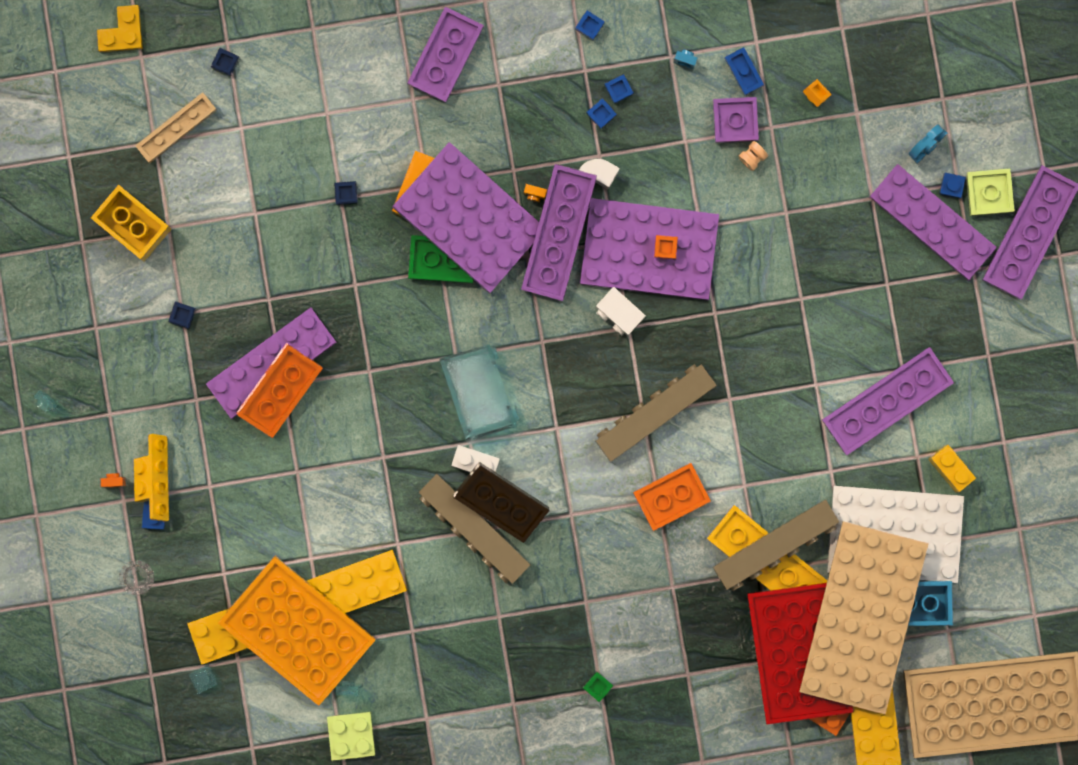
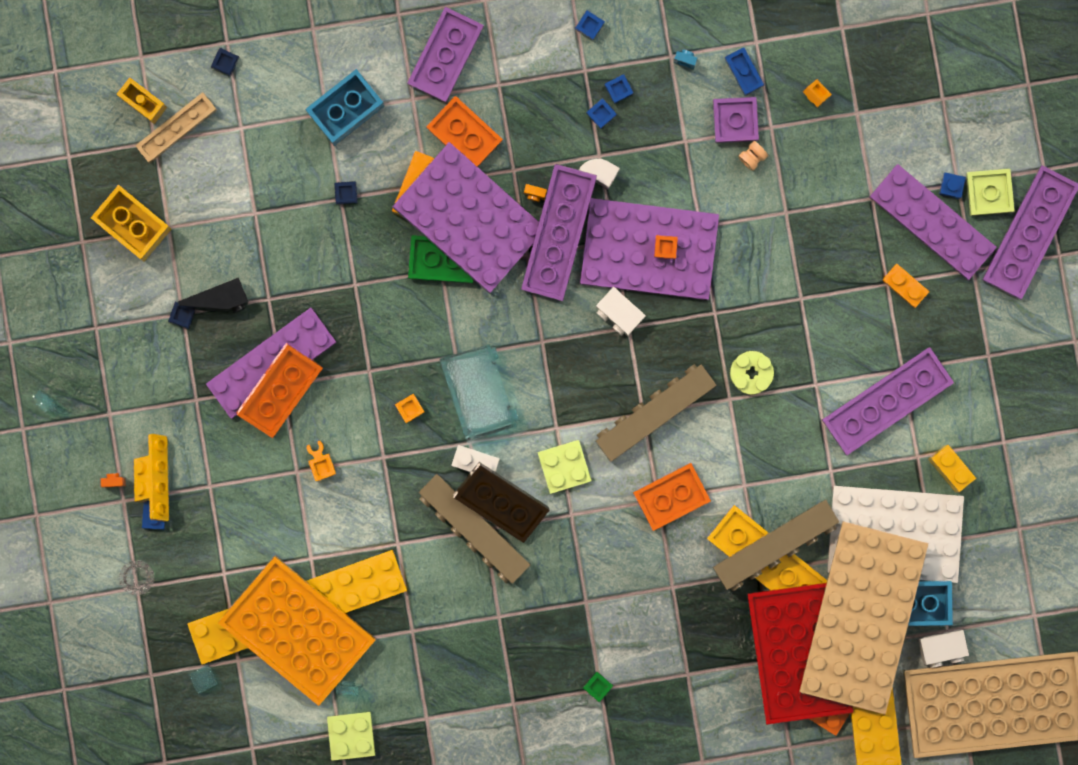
yellow plate [97,5,143,52] -> none
dark azure plate [909,124,948,164] -> none
none -> yellow brick [117,78,167,124]
none -> black slope [177,277,248,313]
none -> dark azure brick [306,69,385,146]
none -> light orange plate [307,441,336,482]
none -> light orange plate [395,394,425,424]
none -> orange plate [426,96,503,167]
none -> yellowish green plate [537,440,591,494]
none -> yellowish green plate [730,351,774,395]
none -> light orange plate [882,264,929,308]
none -> white brick [918,629,969,668]

